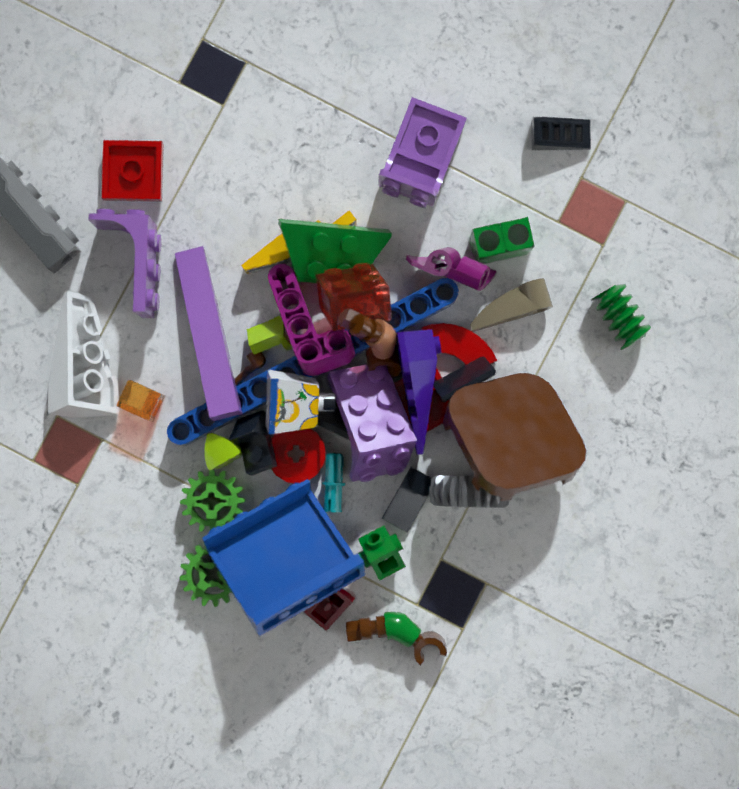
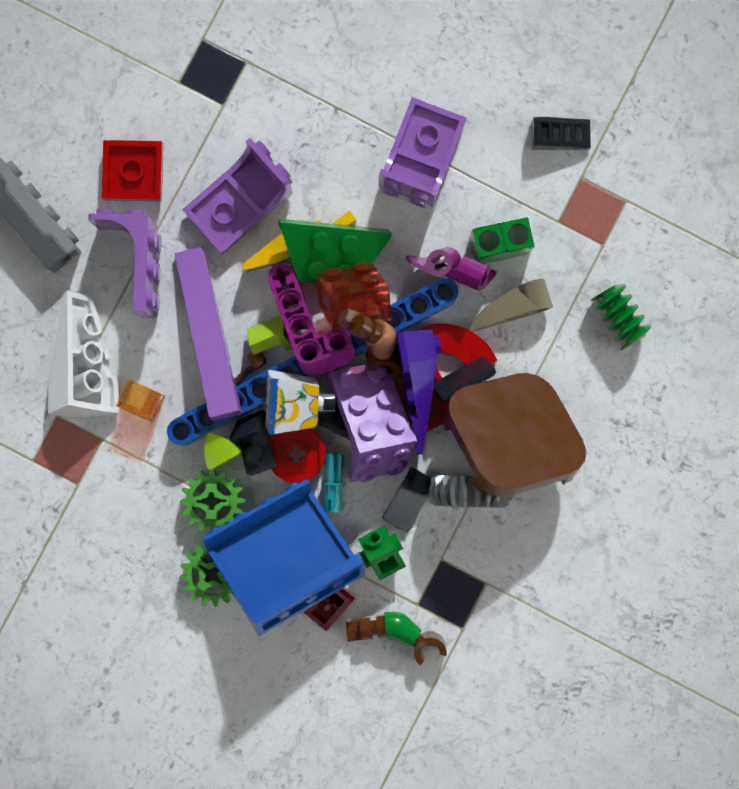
none -> medium lavender bracket [182,138,293,255]

